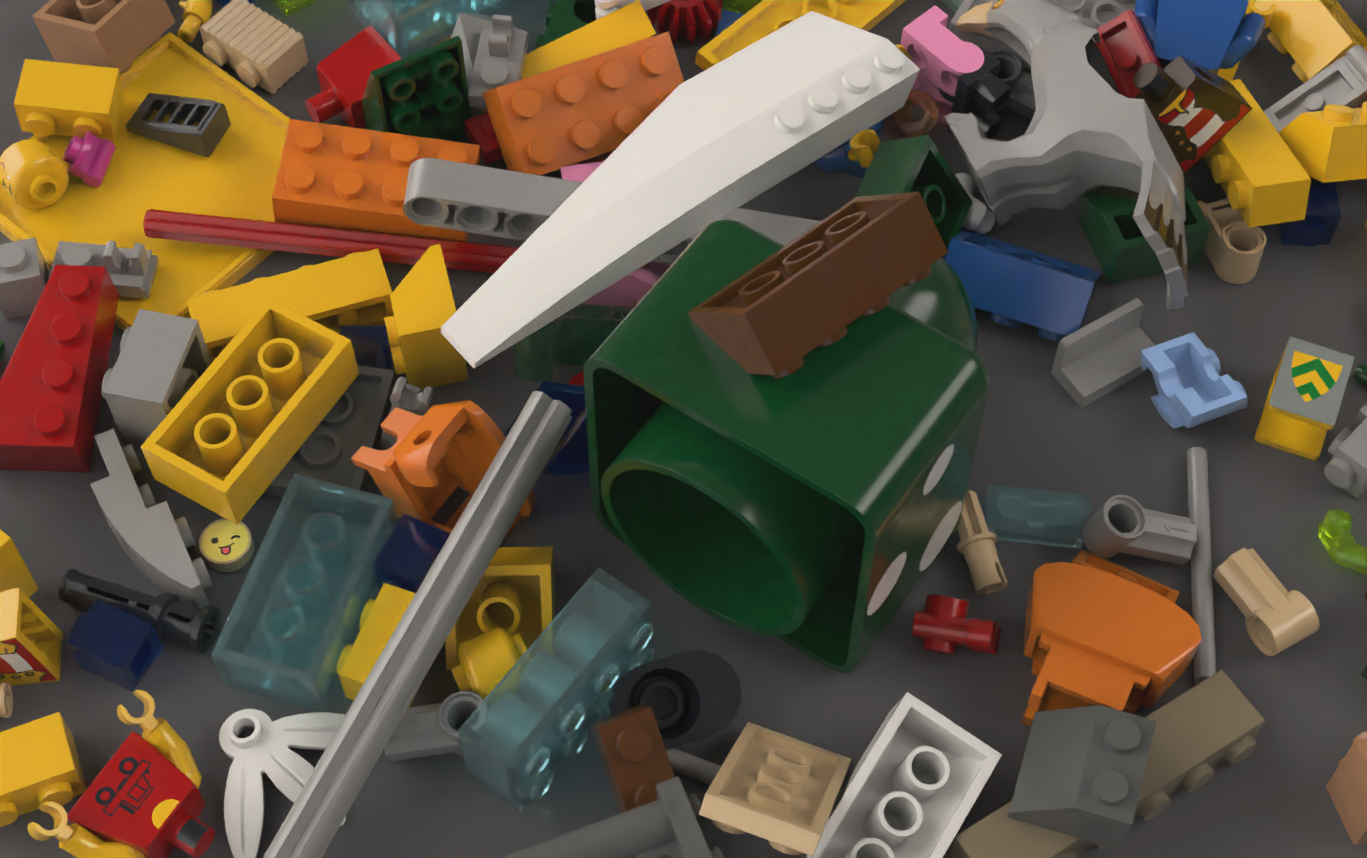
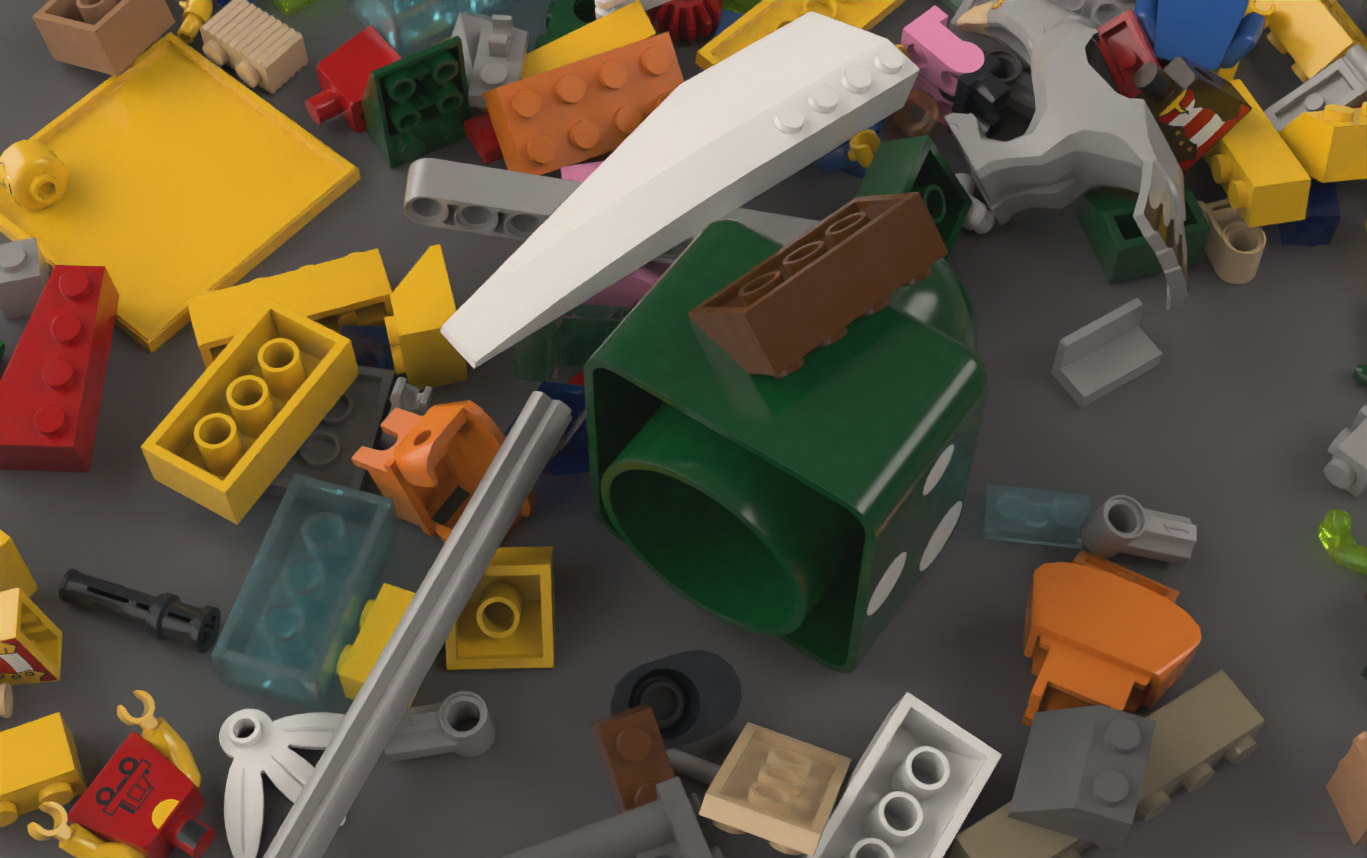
yellow brick [14,59,125,141] -> none
light grey plate [48,241,159,298] -> none
dark pink plate [62,131,116,187] -> none
clear blue brick [66,599,163,692] -> none
light grey slope [90,429,213,609] -> none
light grey brick [102,309,212,450] -> none
black slope [126,93,231,158] -> none
red axle [143,209,519,273] -> none
tile [199,518,254,572] -> none
orange brick [272,119,480,242] -> none
clear blue brick [373,514,450,593] -> none
yellow head [451,627,536,708] -> none
clear light blue brick [458,567,655,812] -> none
red plate [912,595,1001,655] -> none
blue slope [945,229,1102,342] -> none
tan axle [956,490,1008,595] -> none
light blue cylinder [1141,332,1248,429] -> none
light grey piece [1186,447,1216,685] -> none
tan piece [1213,547,1320,657] -> none
piece [1254,336,1355,461] -> none

